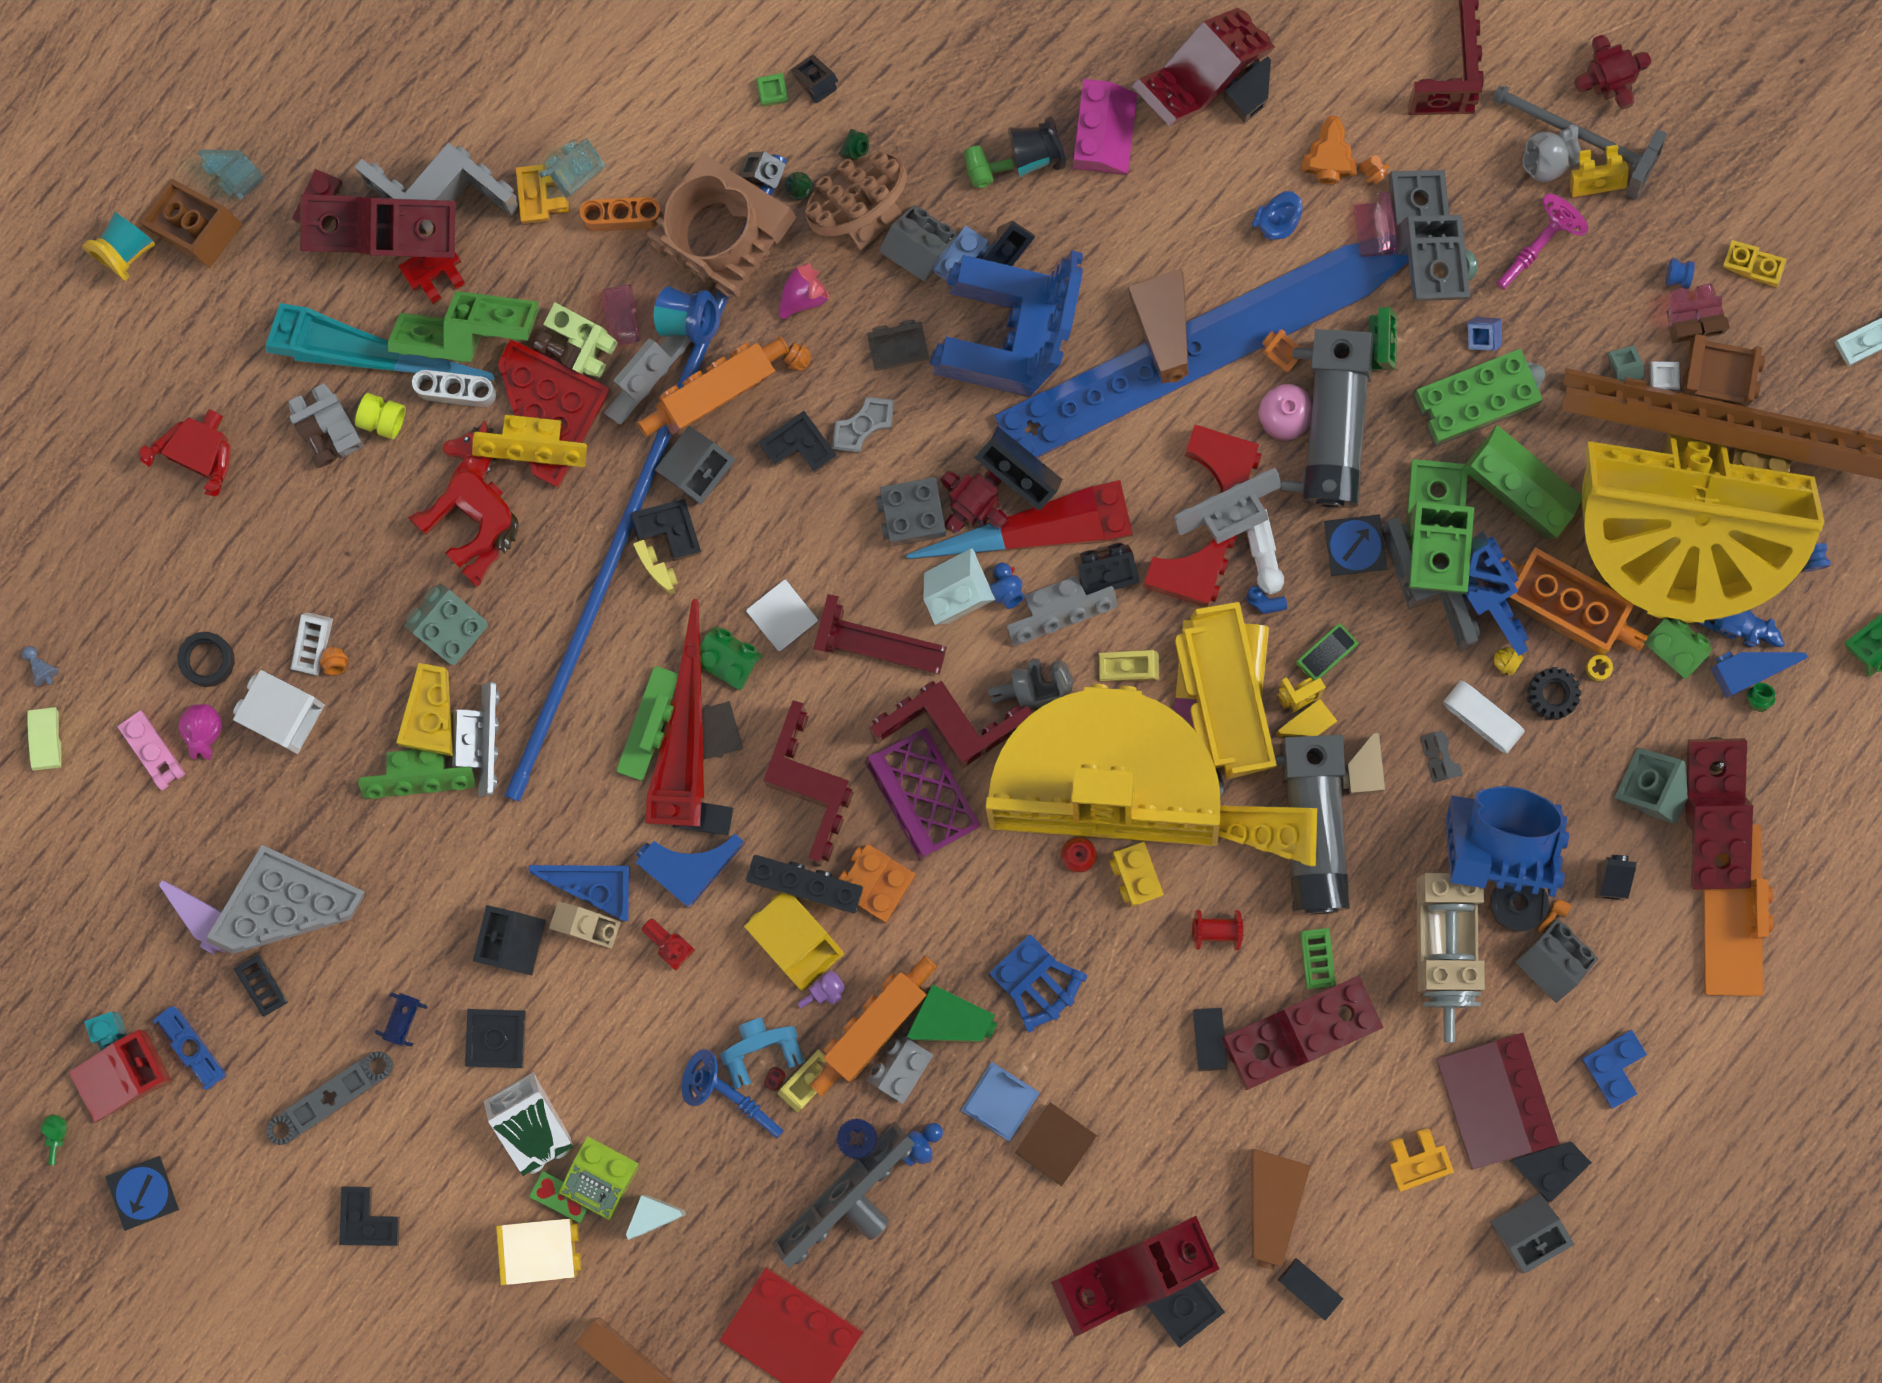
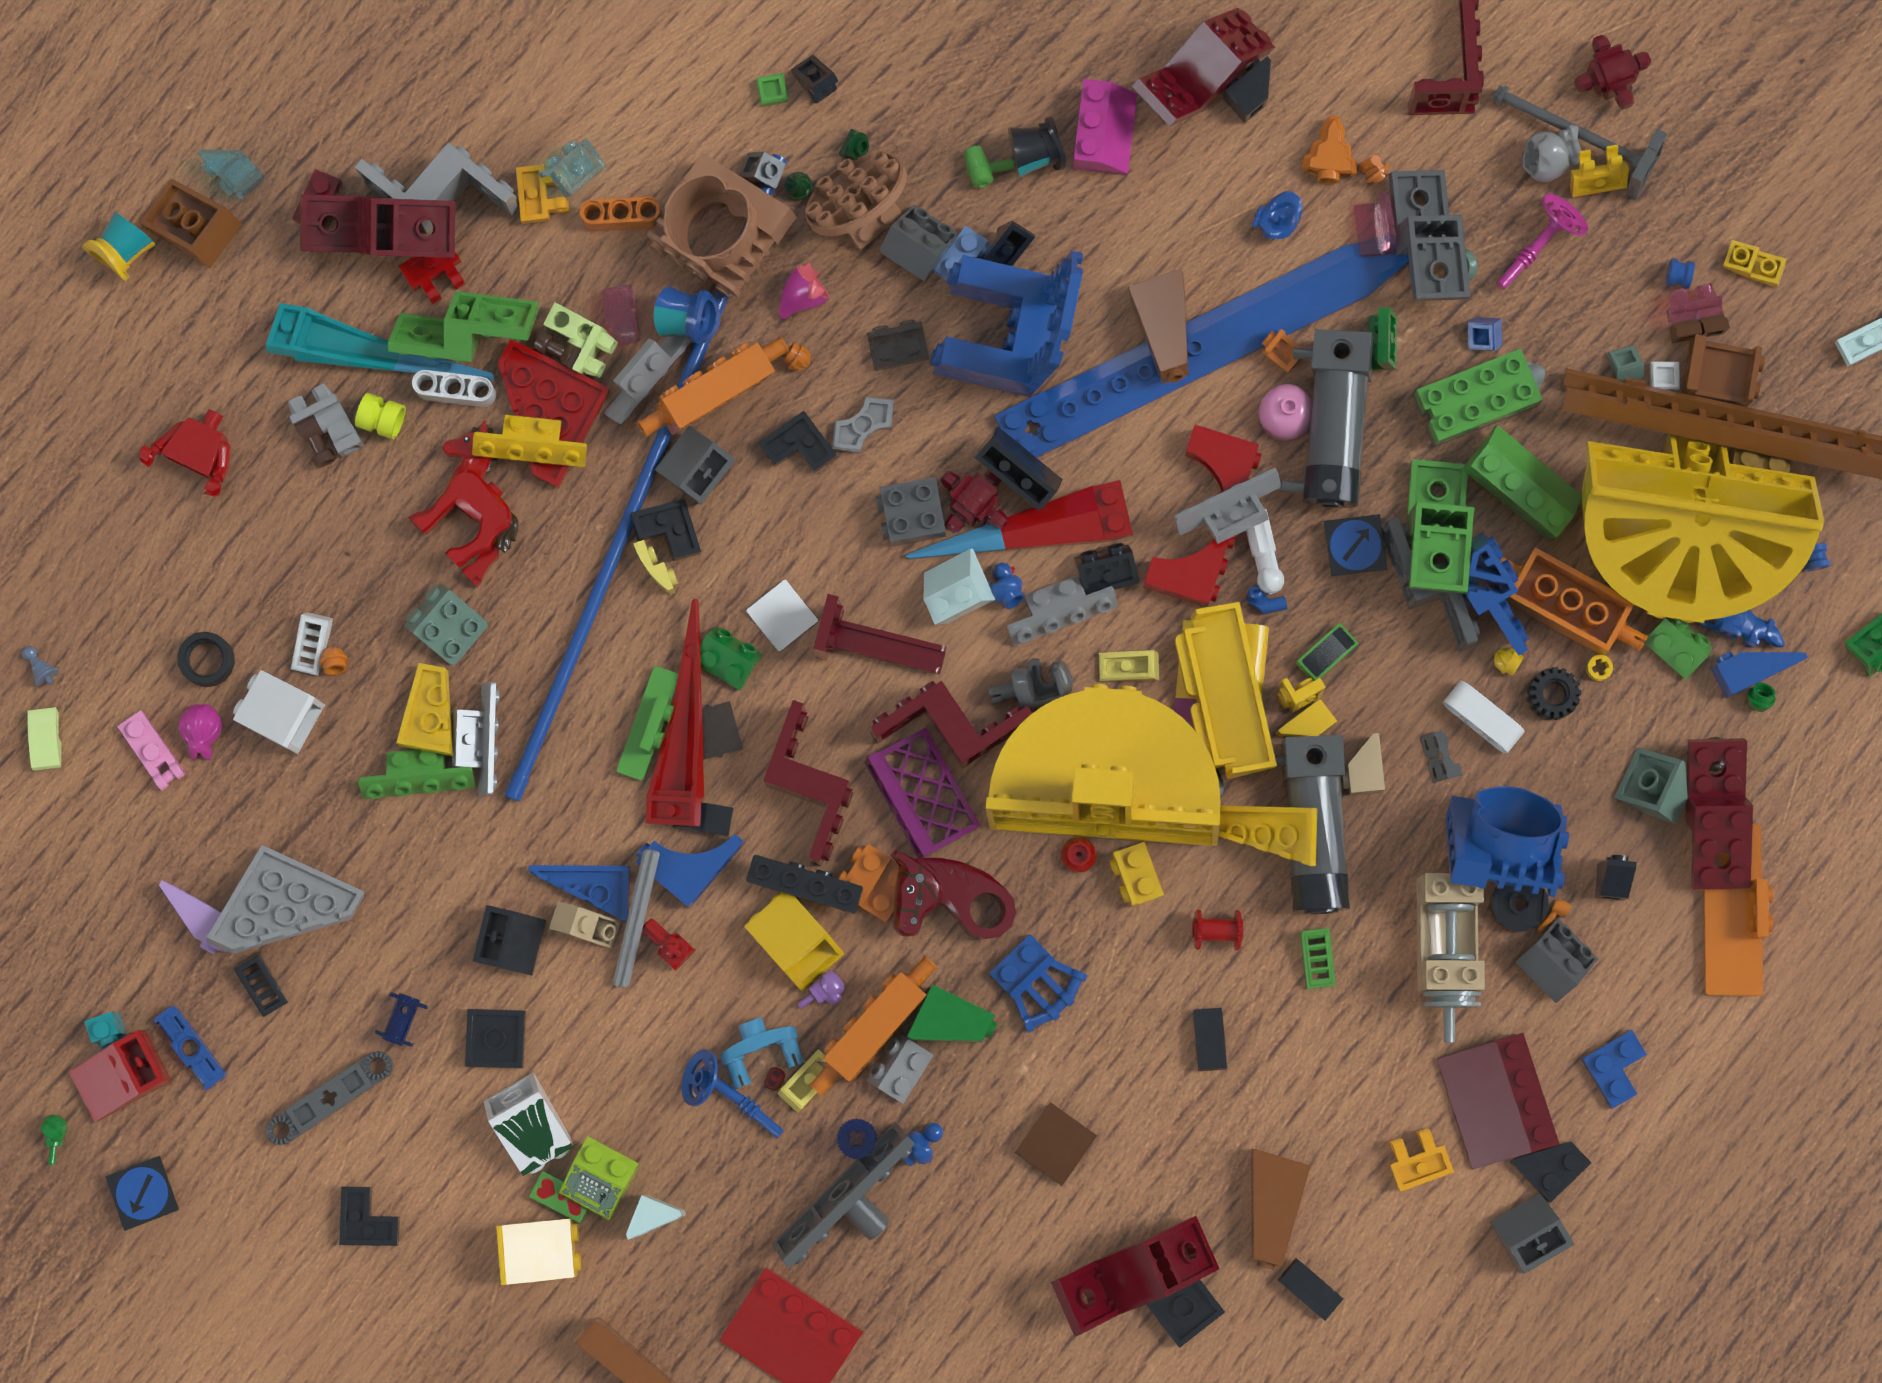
medium blue piece [961,1062,1040,1142] -> none
dark red bracket [1222,975,1384,1090] -> none
none -> light grey axle [613,849,660,988]
none -> dark red animal [890,850,1016,940]

